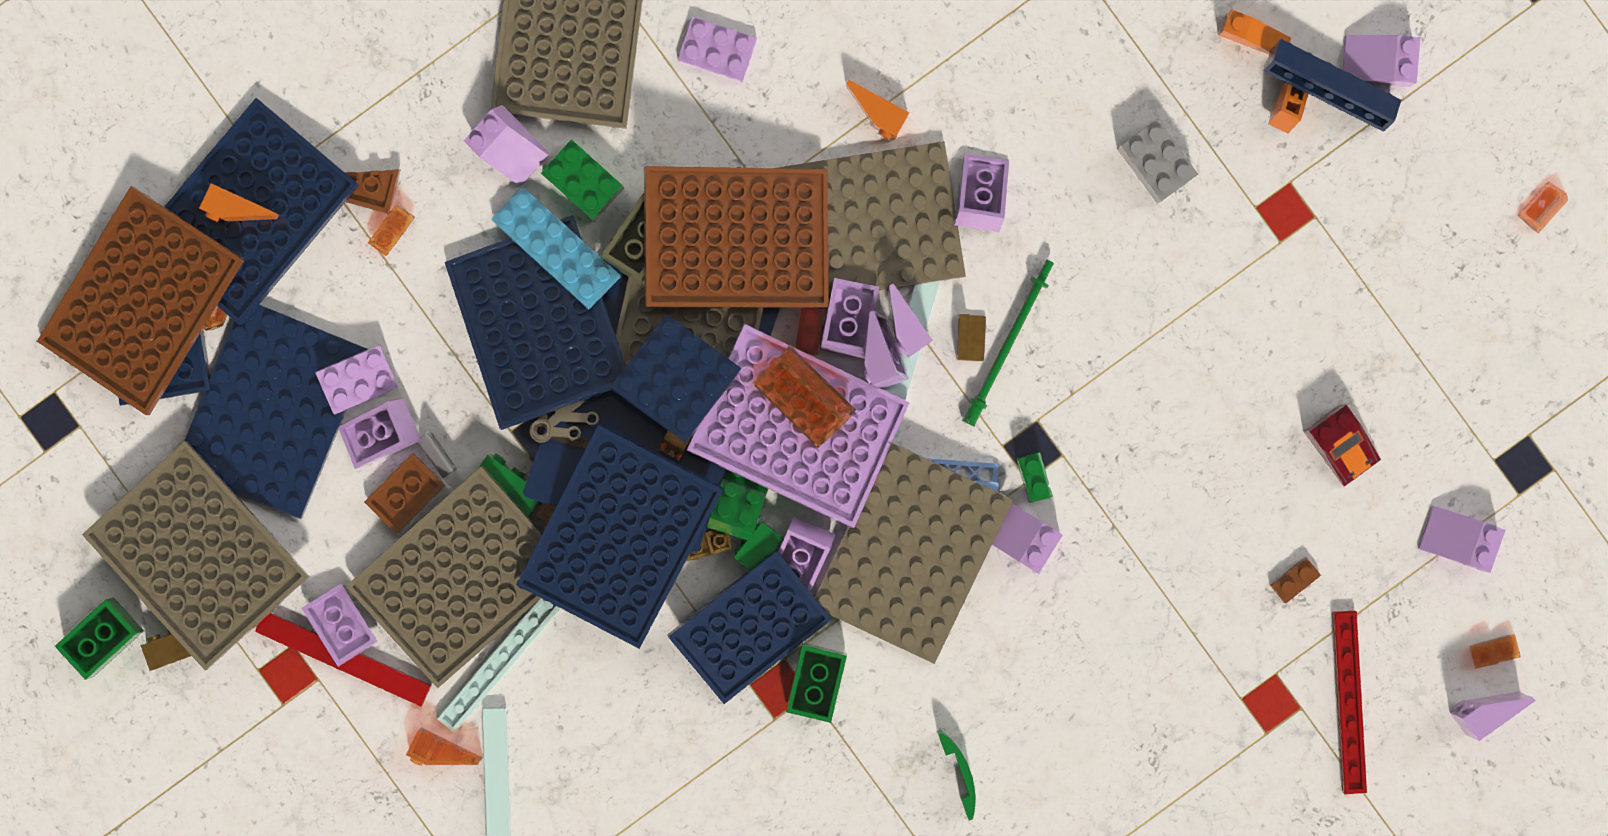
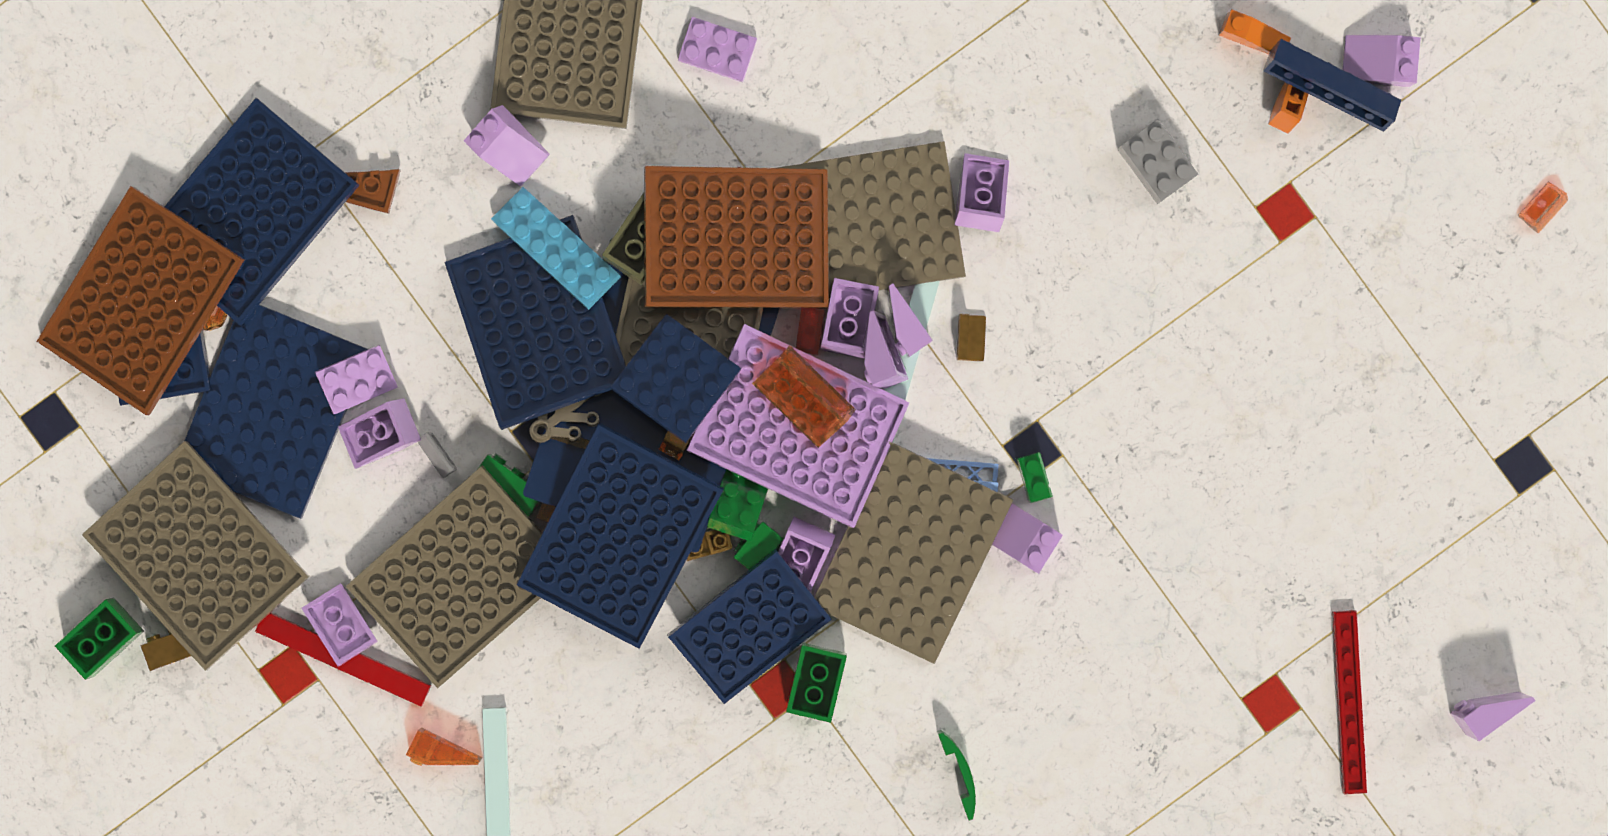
orange slope [199,183,279,222] -> none
dark orange plate [364,453,446,534] -> none
clear orange slope [368,203,415,256] -> none
light aqua tile [436,598,560,734] -> none
green brick [541,139,624,222] -> none
orange slope [846,80,909,140] -> none
green bar [961,259,1054,427] -> none
dark orange plate [1270,557,1321,604] -> none
dark red slope [1303,404,1381,487] -> none
lavender slope [1418,506,1506,573] -> none
clear orange slope [1470,634,1521,669] -> none

